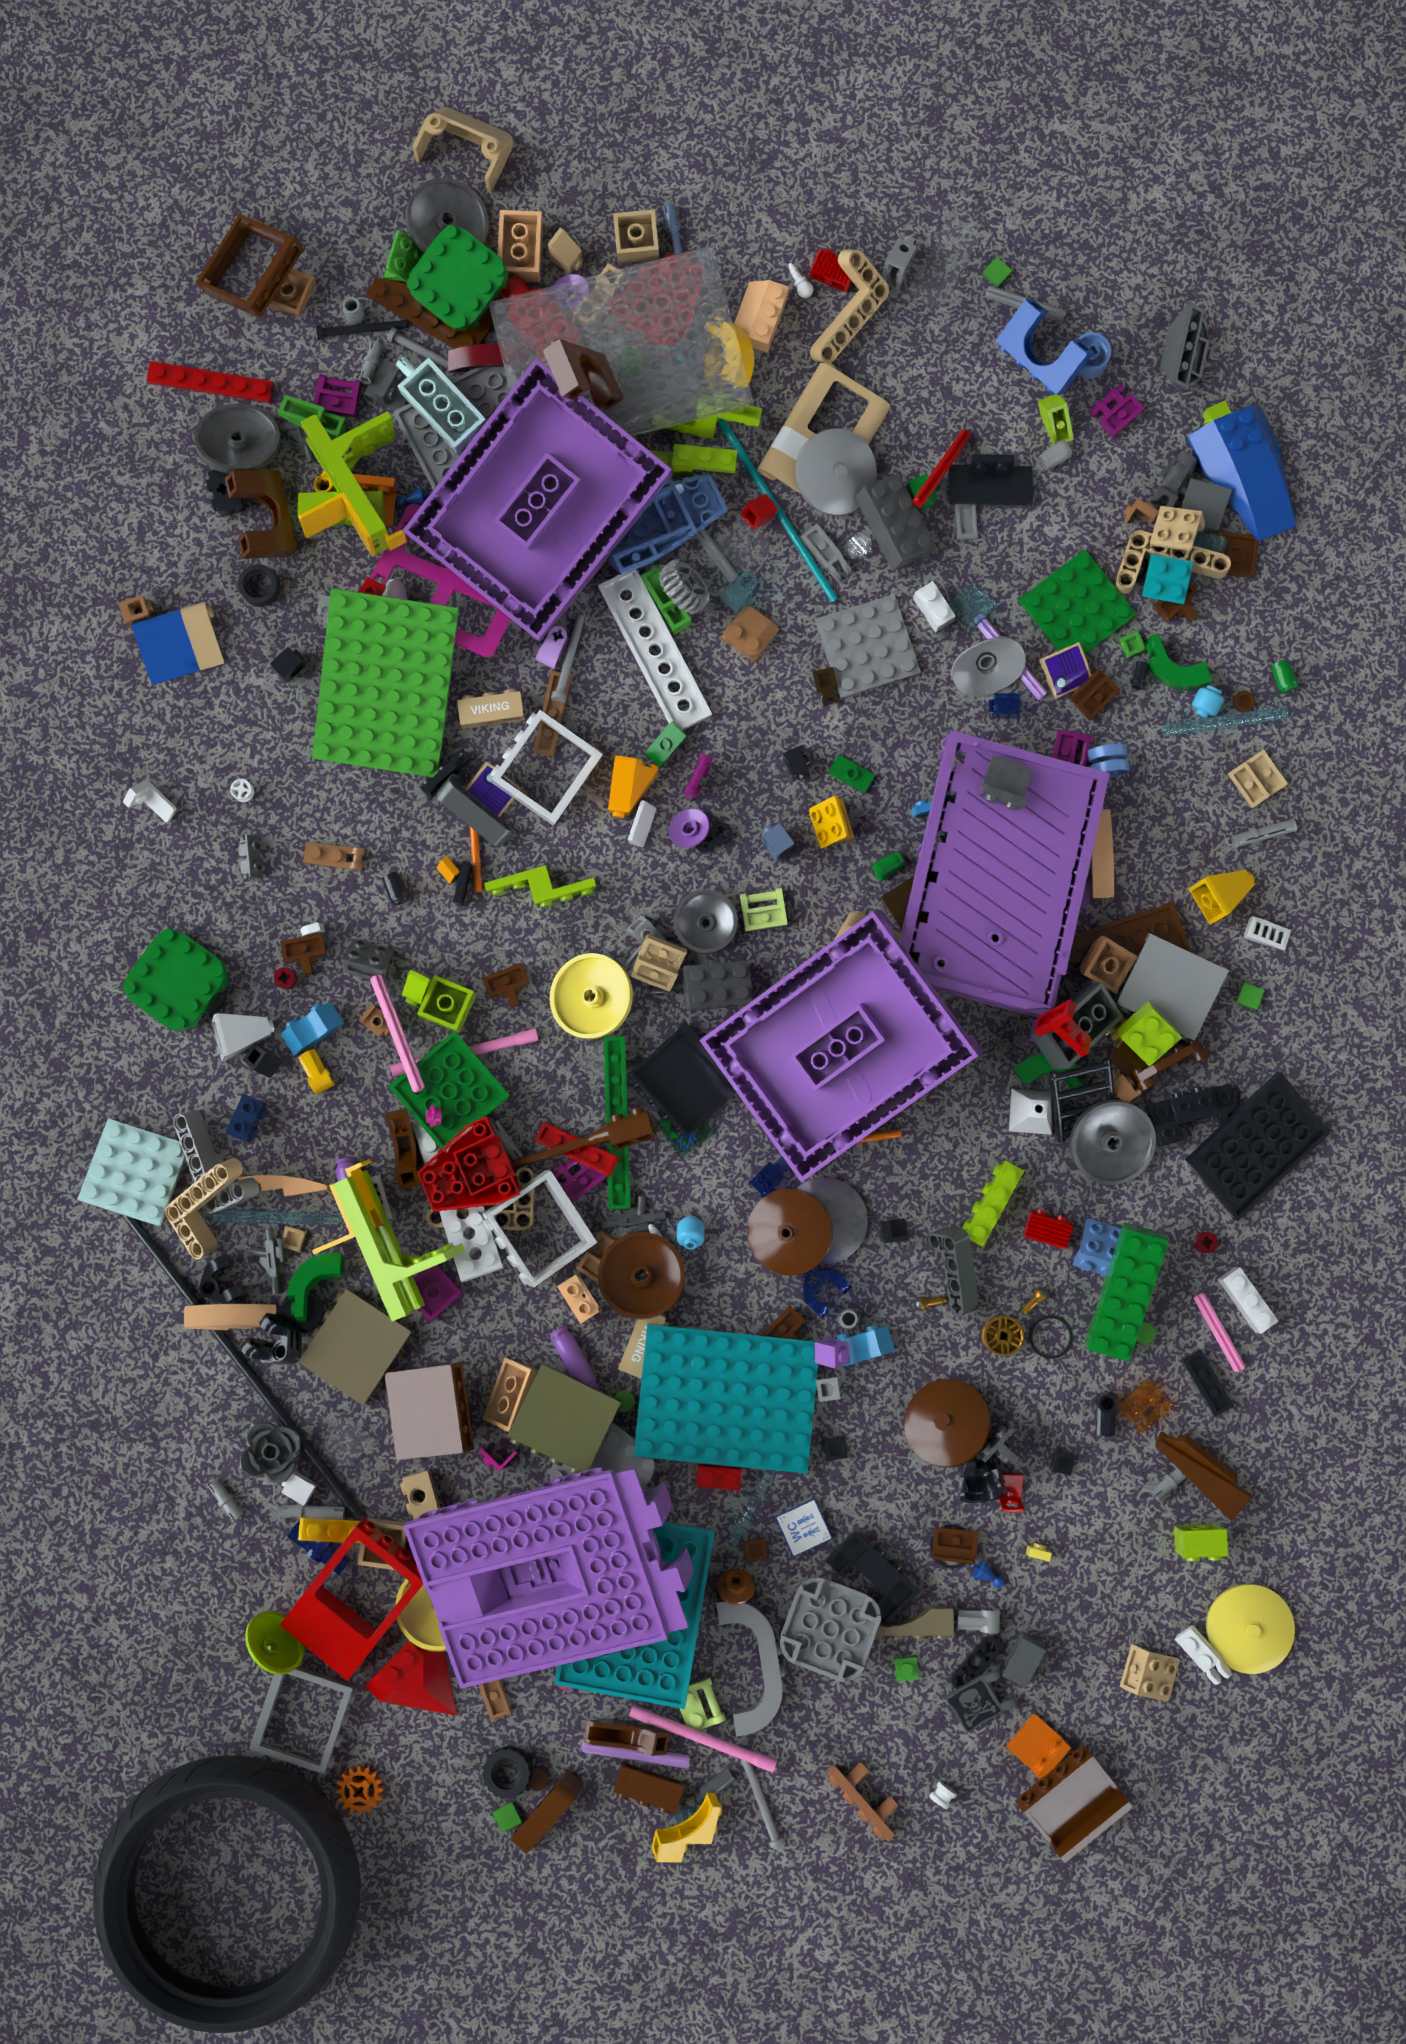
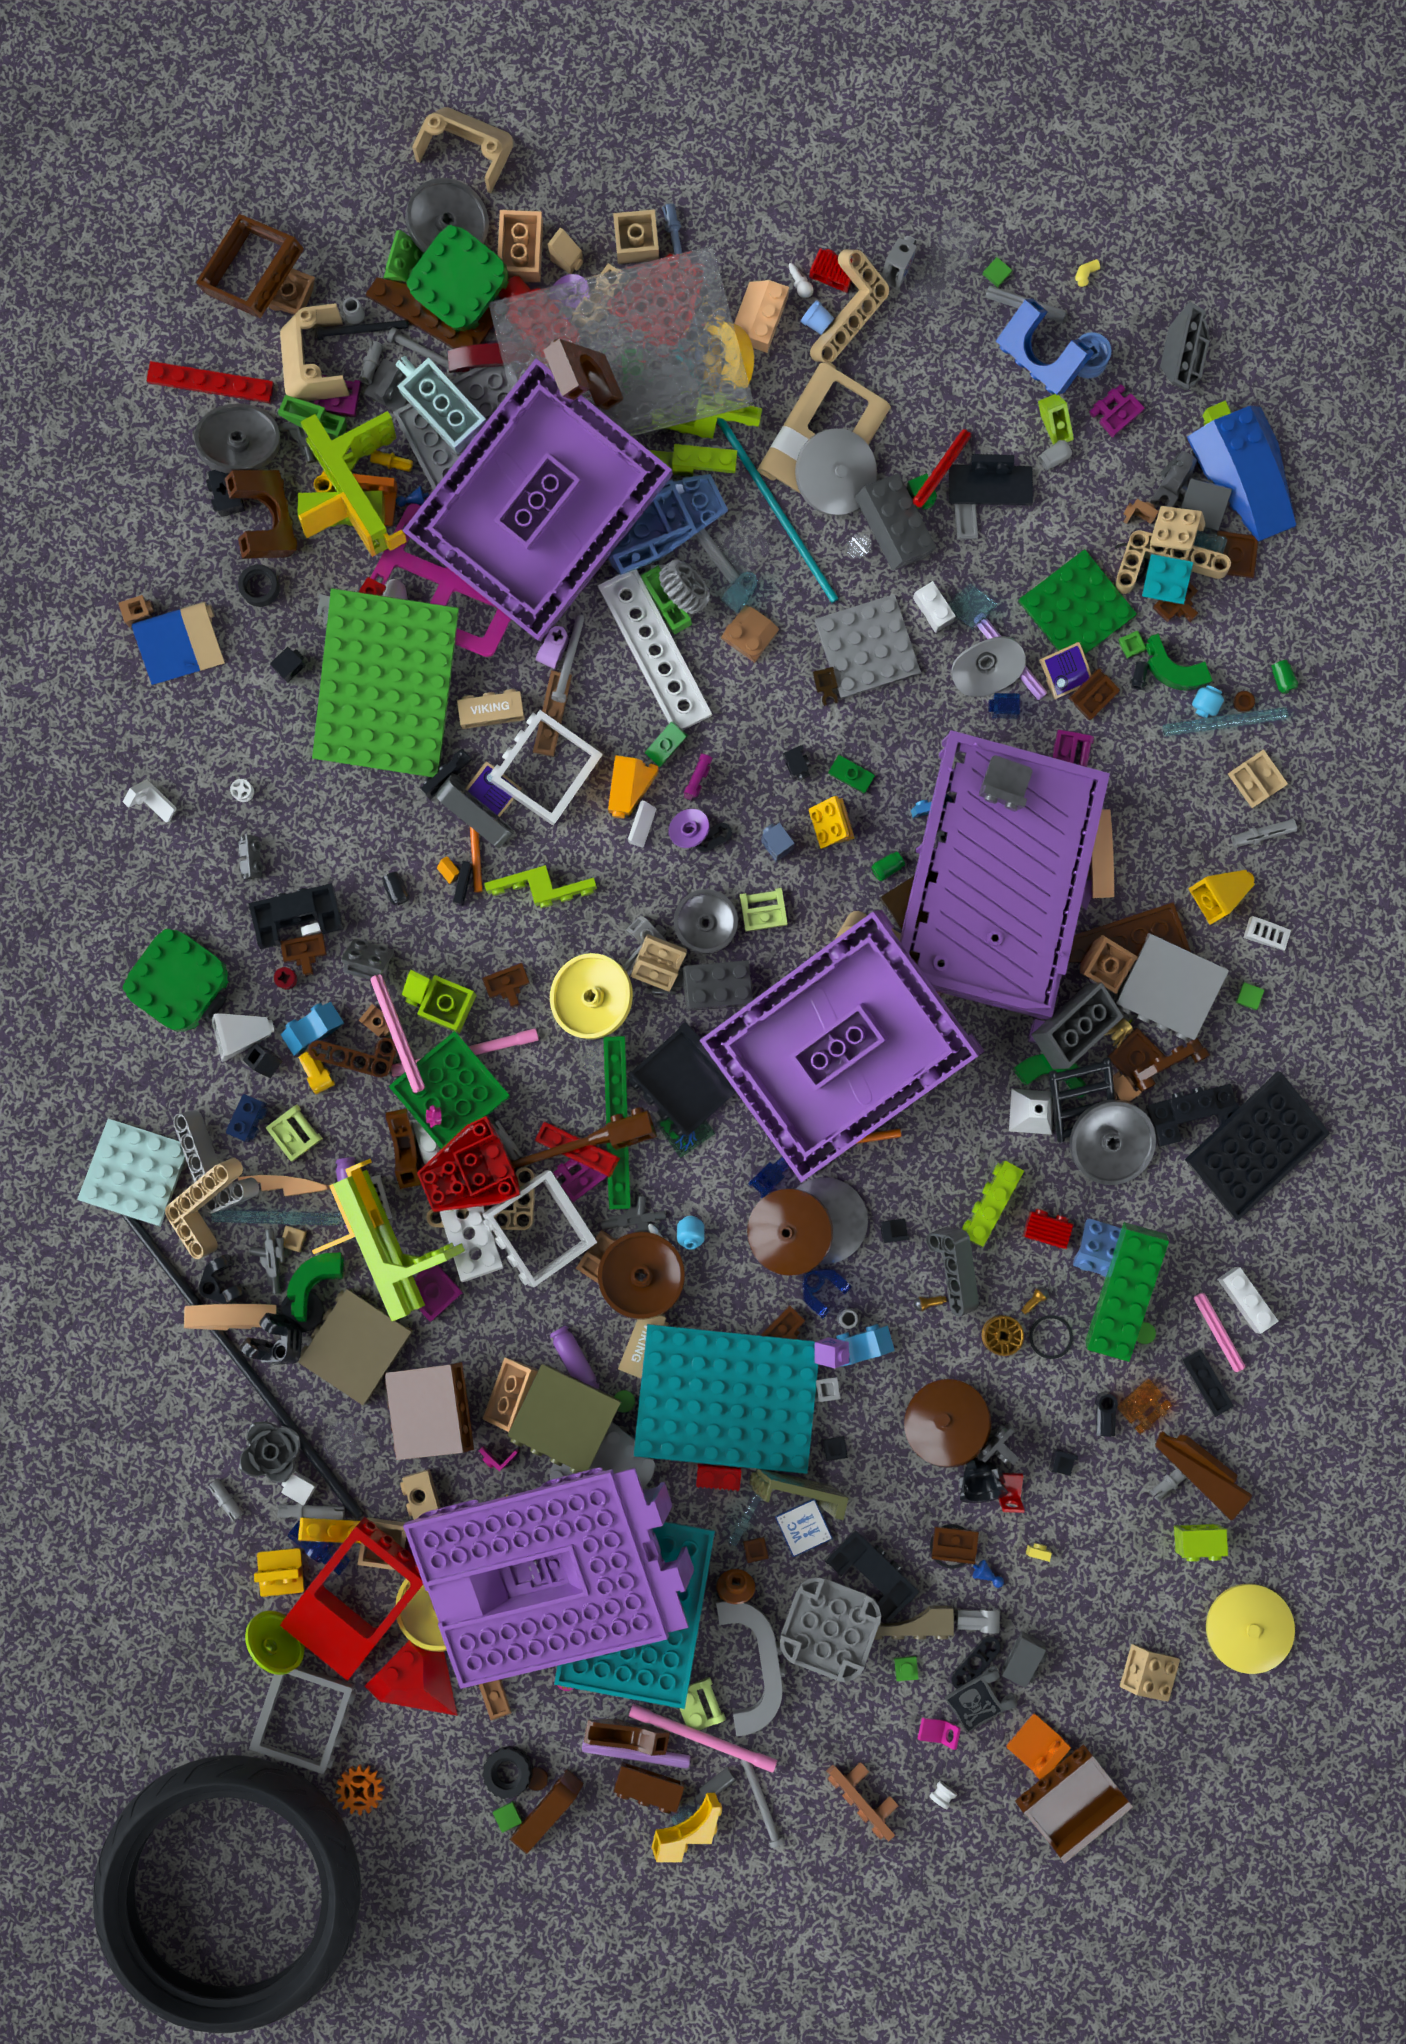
medium nougat plate [303,842,365,871] -> none
light nougat window [557,1274,601,1324] -> none
red brick [740,493,778,530] -> none
light grey hinge [800,524,852,582] -> none
red bracket [1034,999,1092,1057] -> none
medium blue wheel [1088,743,1130,777] -> none
lime brick [1117,1001,1182,1067] -> none
white hinge [1175,1625,1232,1685] -> none
dark red wheel [1193,1232,1218,1253] -> none
none -> black bracket [248,883,344,949]
none -> yellow bracket [254,1548,304,1597]
none -> yellowish green plate [266,1104,323,1162]
none -> tan windscreen [280,303,349,401]
none -> reddish brown beam [307,1038,396,1077]
none -> yellow axle [370,450,413,472]
none -> olive panel [750,1469,849,1520]
none -> light blue piece [800,300,835,335]
none -> dark pink bracket [918,1718,961,1750]
none -> light yellow arm [1075,259,1100,287]

